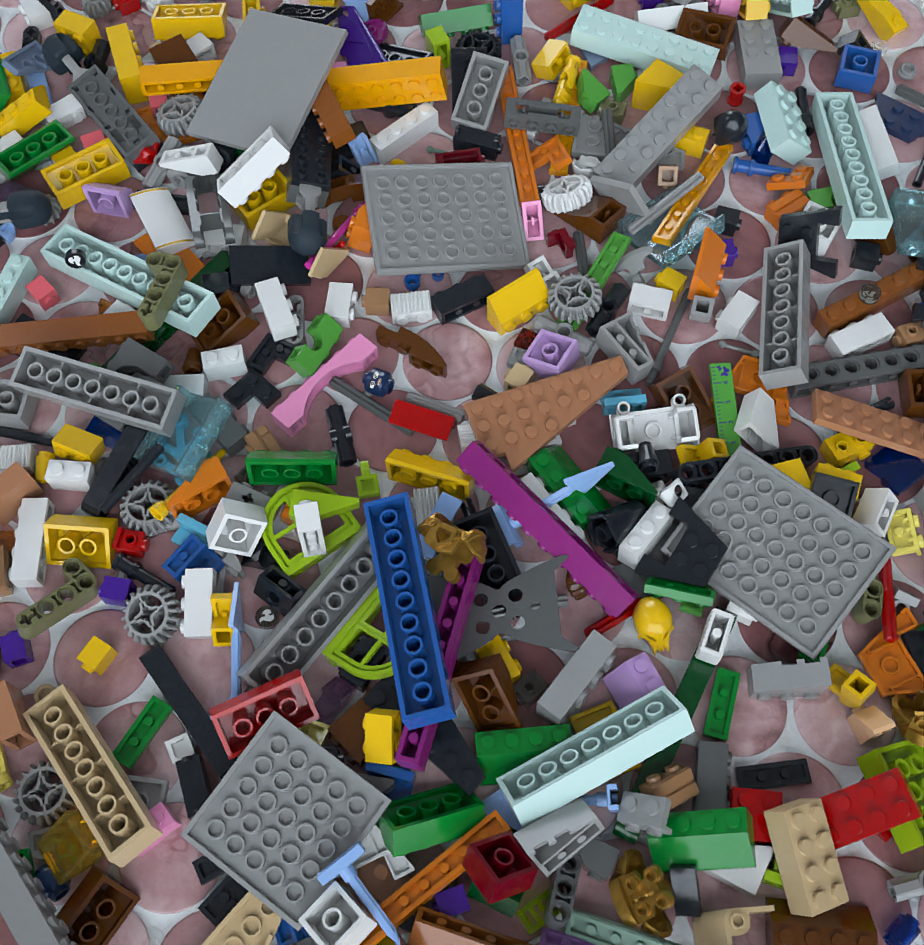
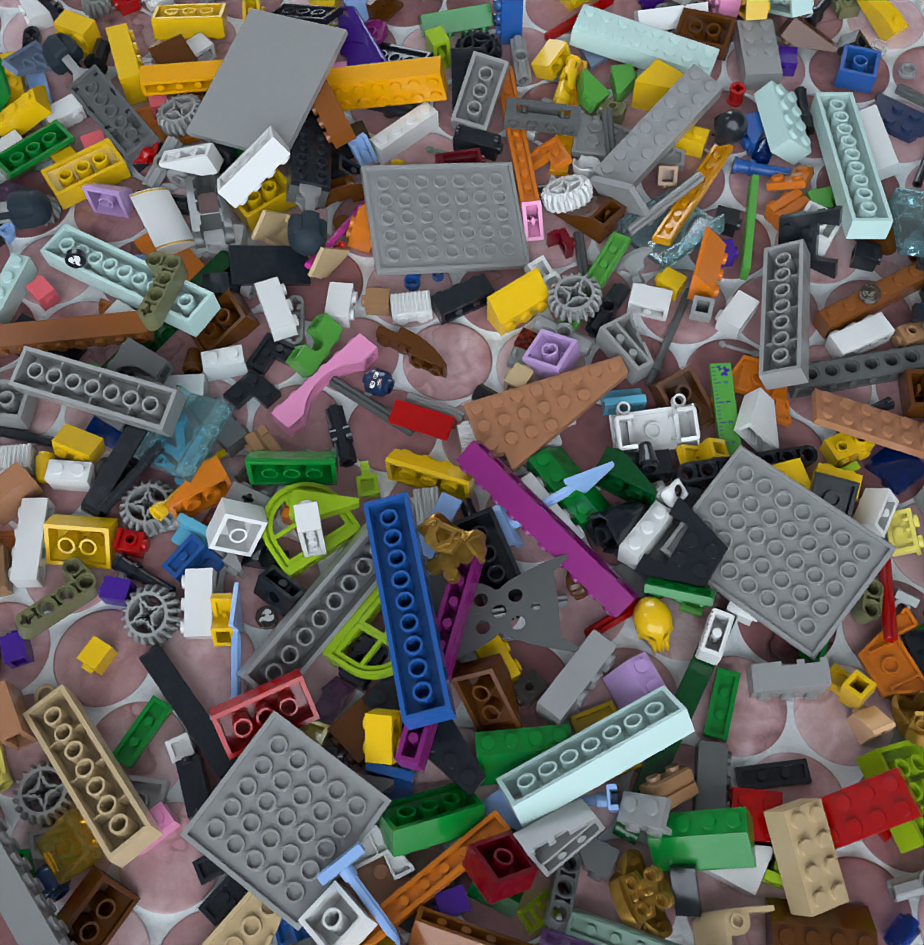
none -> bright green tile [739,174,759,280]

